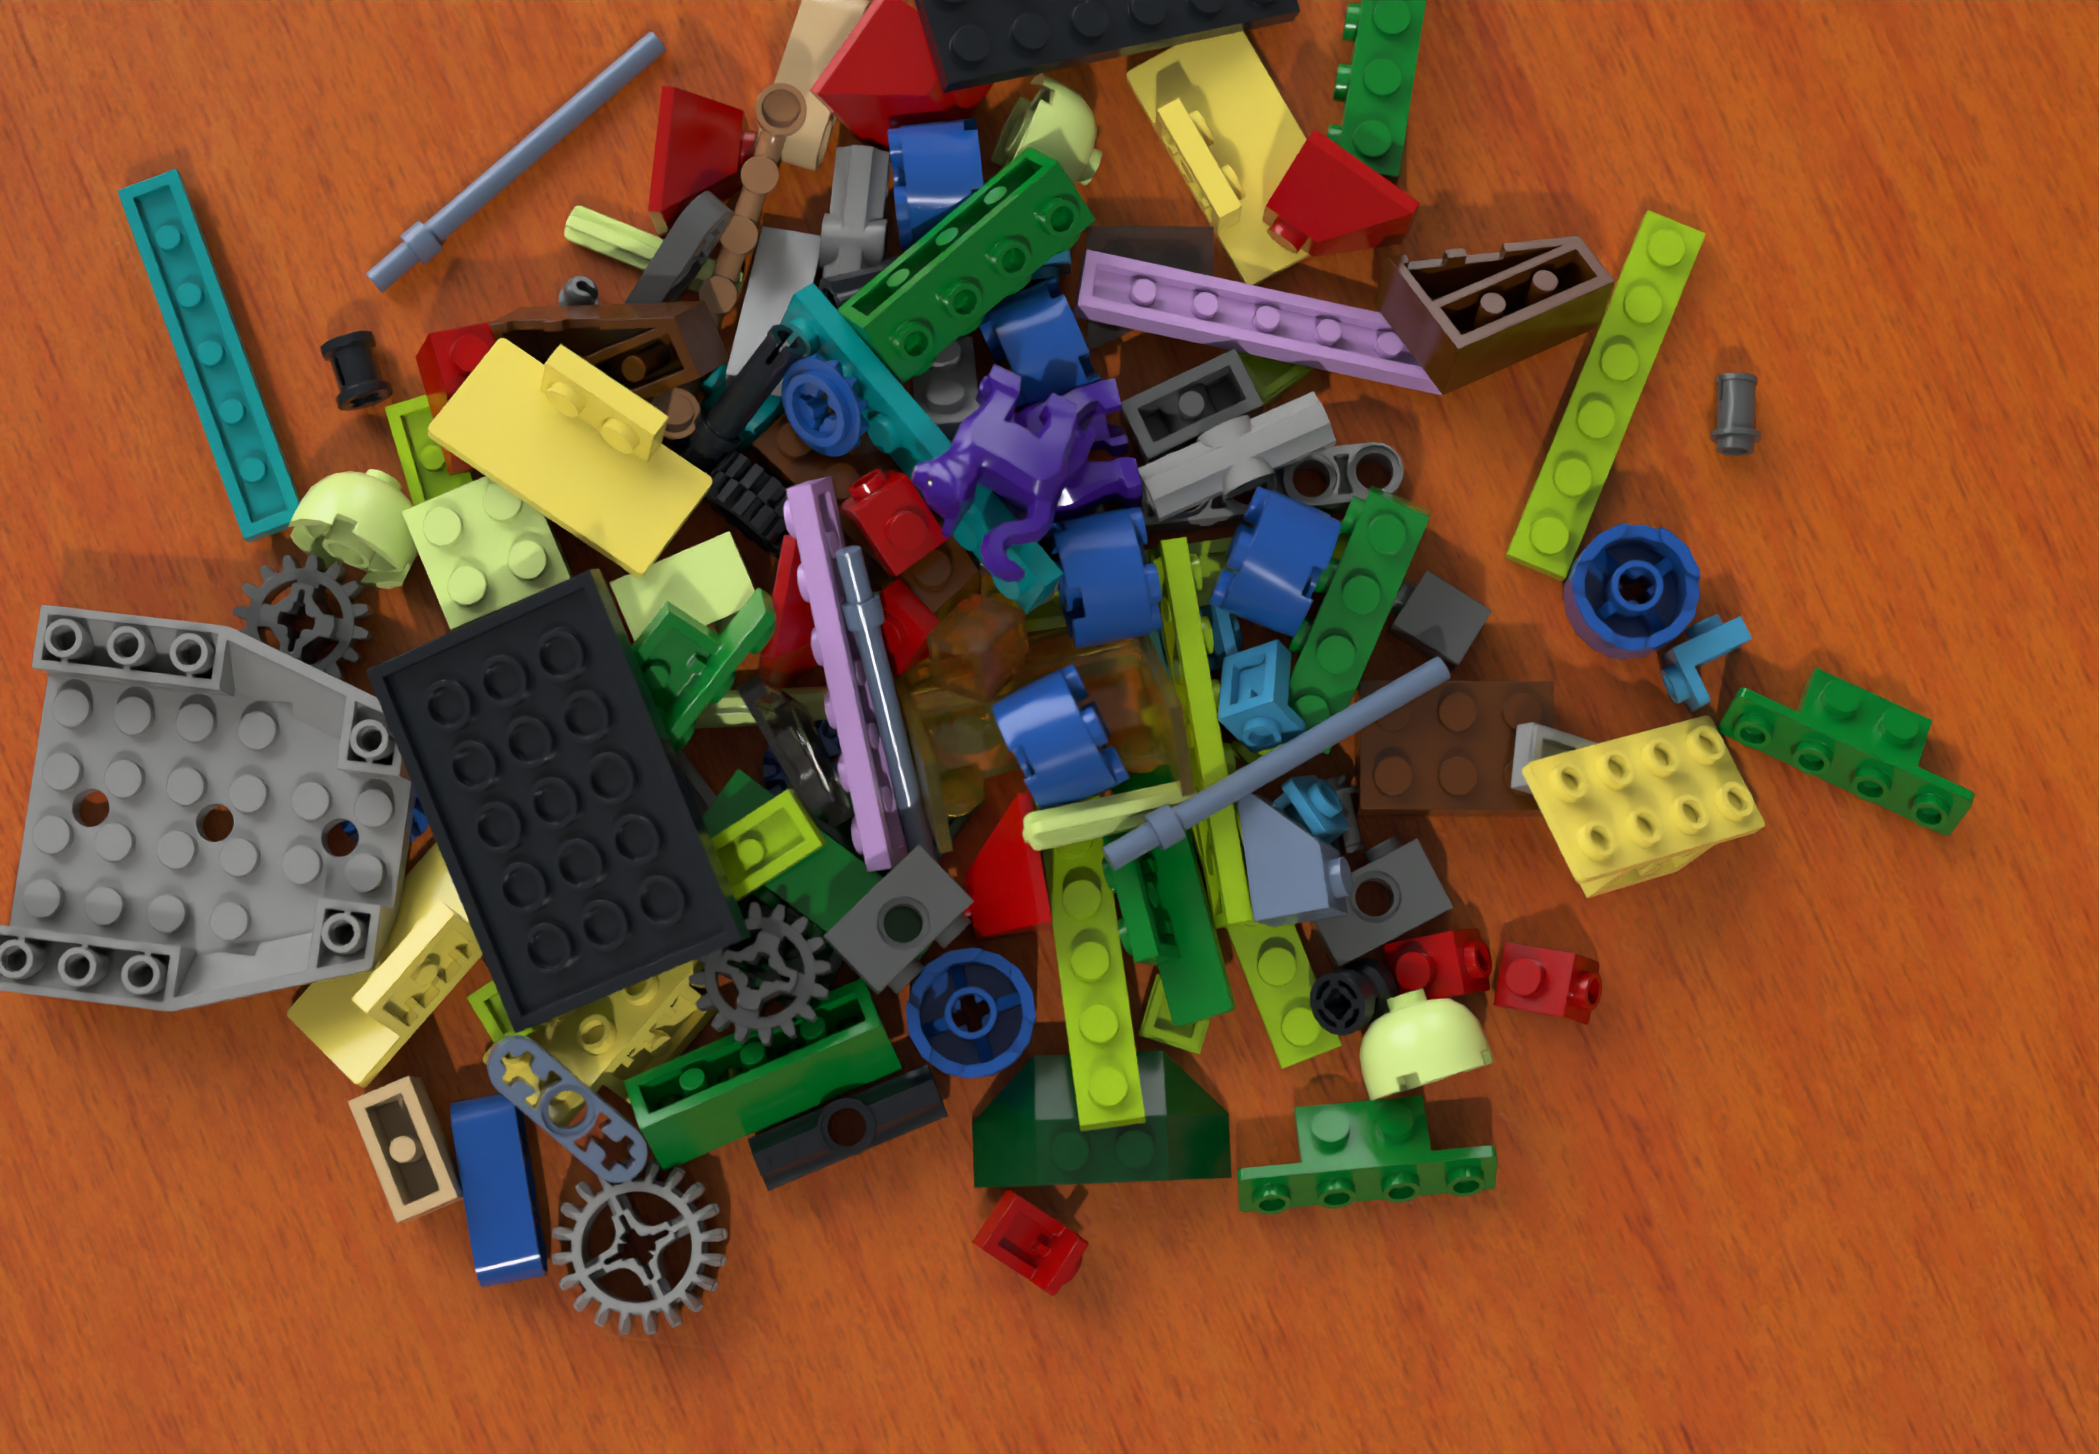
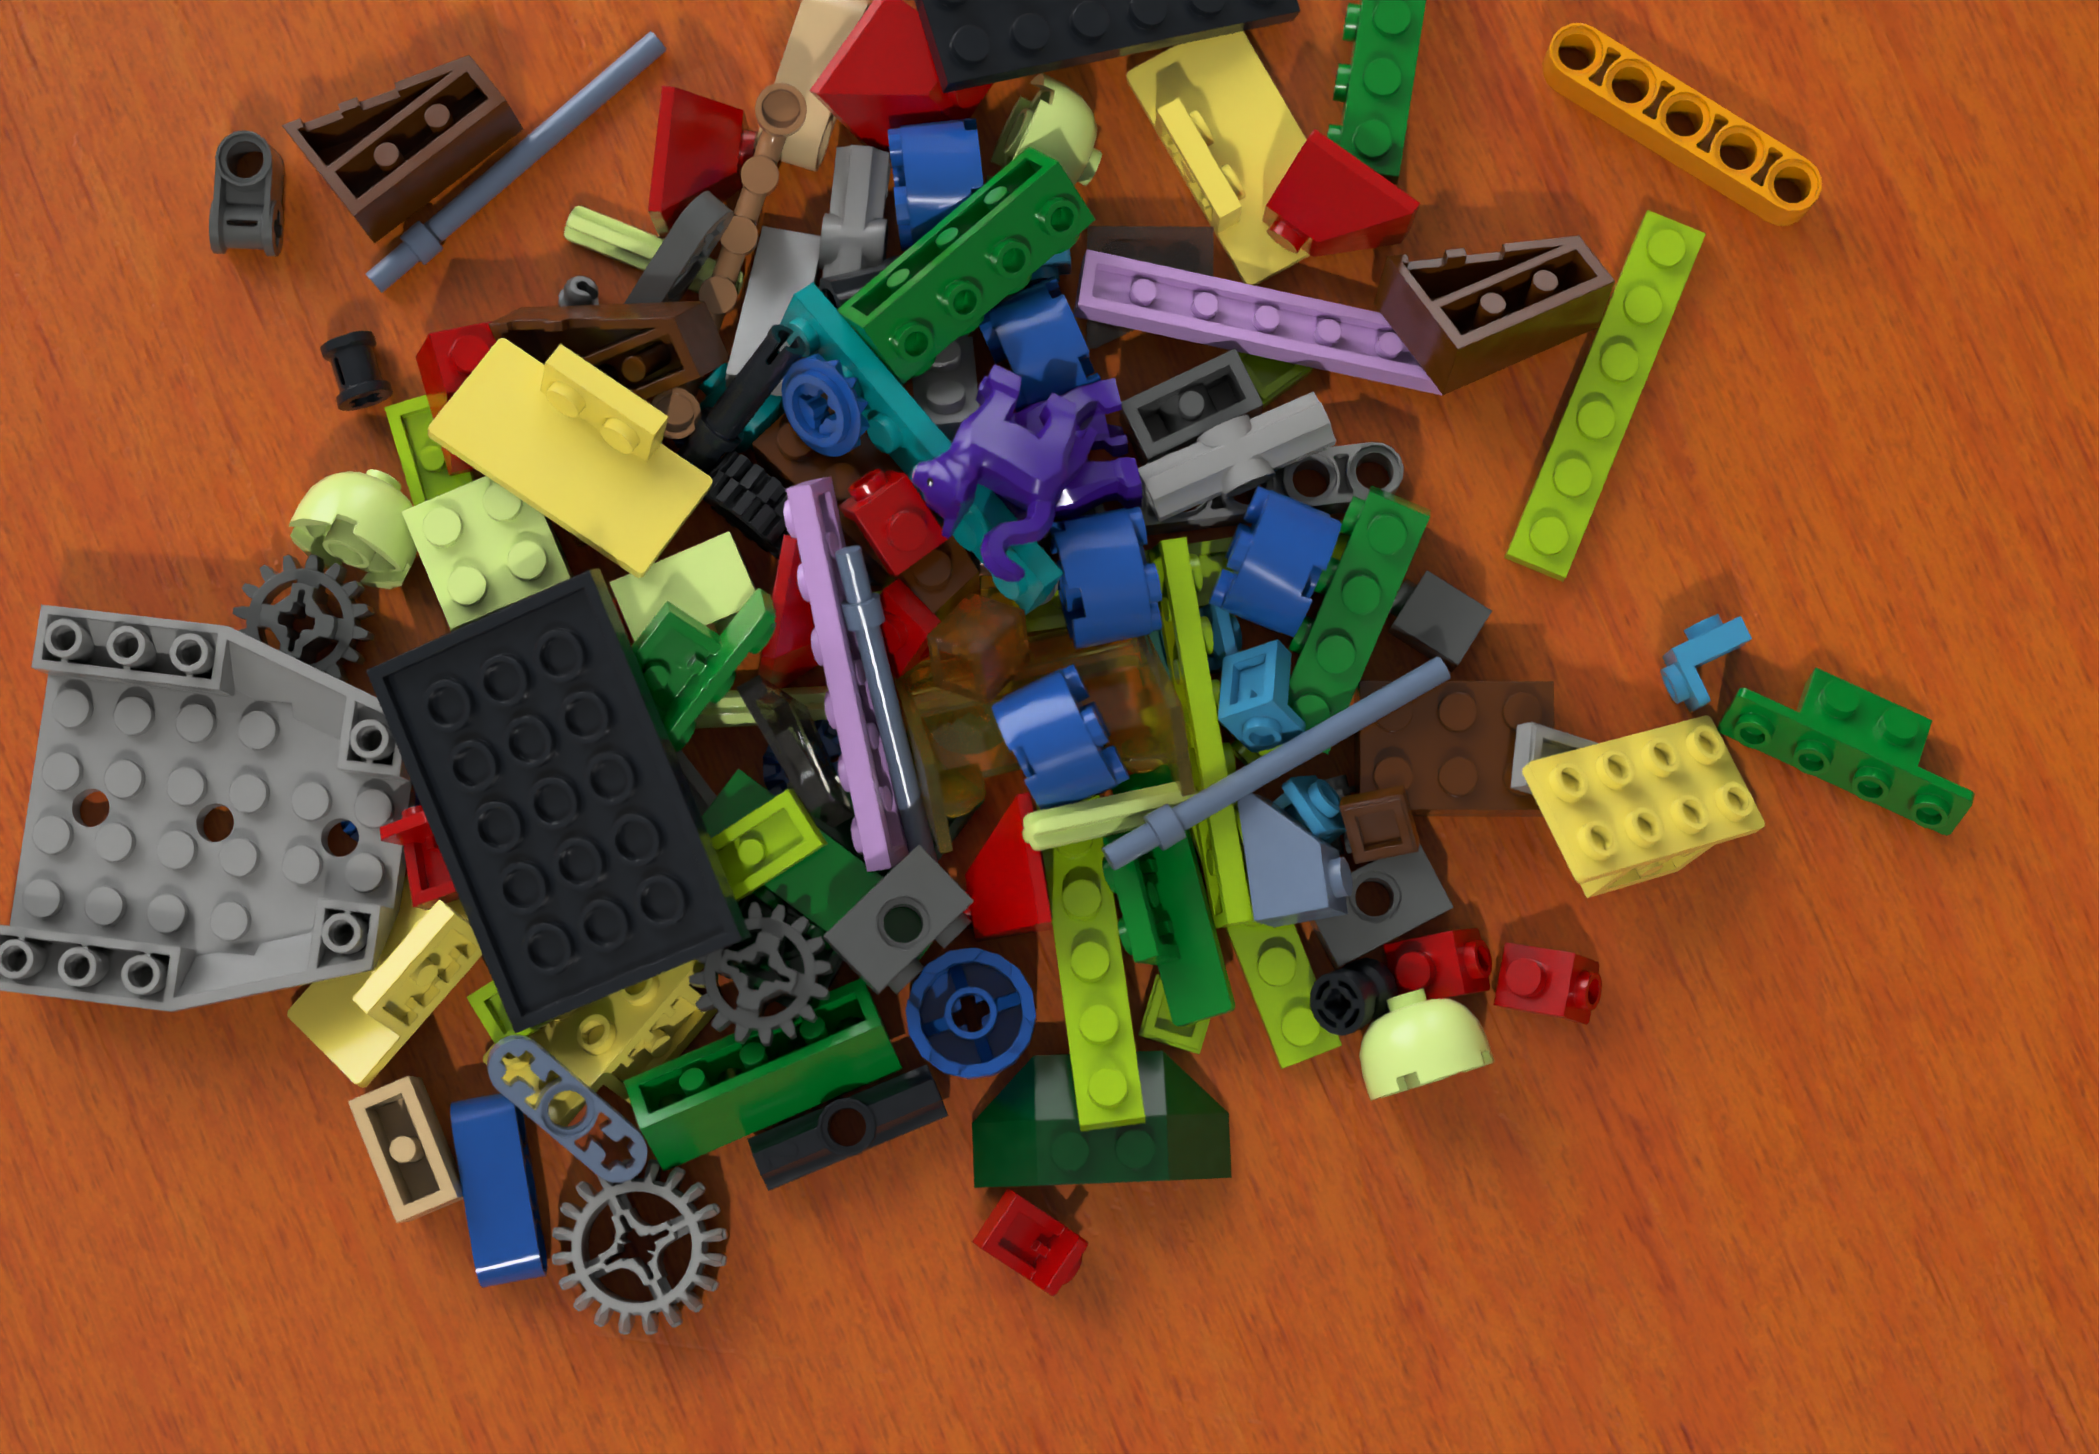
teal plate [117,169,301,543] -> none
green bracket [1237,1096,1498,1215] -> none
blue brick [1562,523,1700,660] -> none
dark grey pin [1710,373,1761,456] -> none
none -> dark grey piece [209,130,285,256]
none -> reddish brown wedge [282,55,524,244]
none -> red bracket [379,805,460,910]
none -> reddish brown tile [1339,785,1420,864]
none -> light orange beam [1542,23,1822,226]

